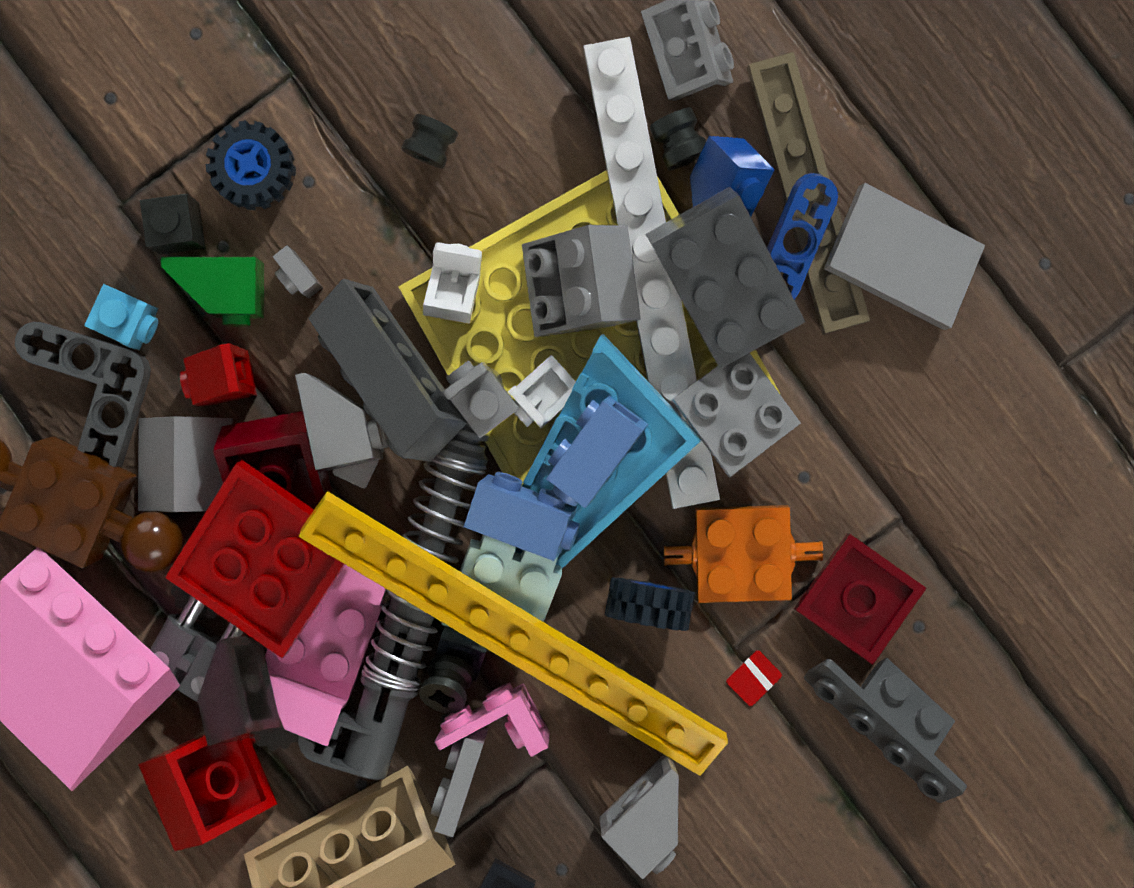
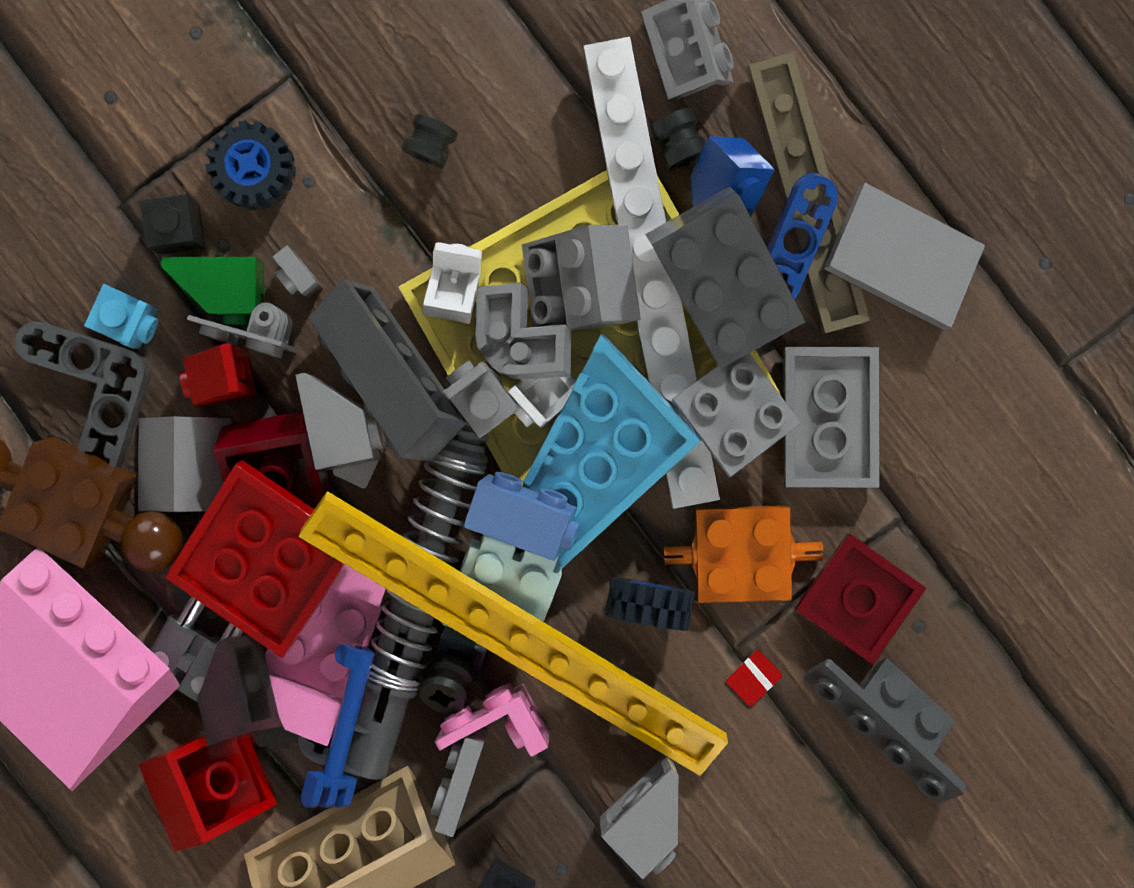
medium blue brick [546,396,649,508] -> none
none -> light grey hinge [187,303,298,358]
none -> blue hinge [301,644,374,808]
none -> light grey plate [475,283,571,380]
none -> light grey plate [783,347,879,488]

